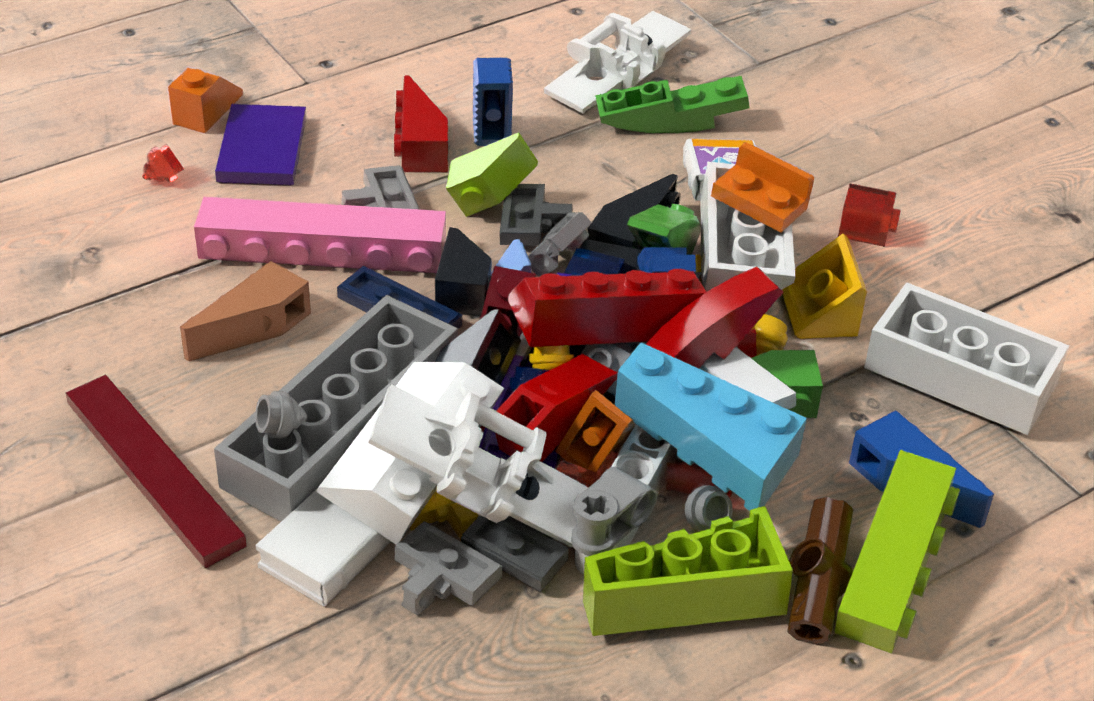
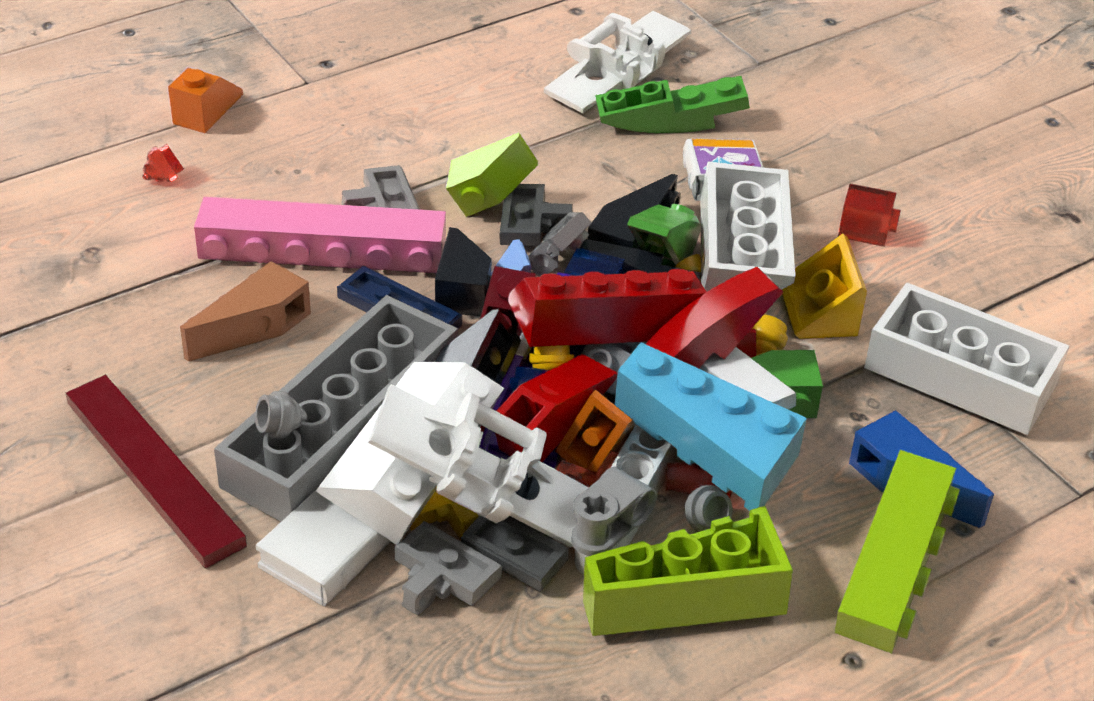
dark purple tile [215,104,307,185] -> none
red slope [394,75,448,173] -> none
blue brick [473,58,513,146] -> none
blue slope [637,247,696,273] -> none
orange bracket [711,142,814,233] -> none
reddish brown piece [787,496,854,644] -> none

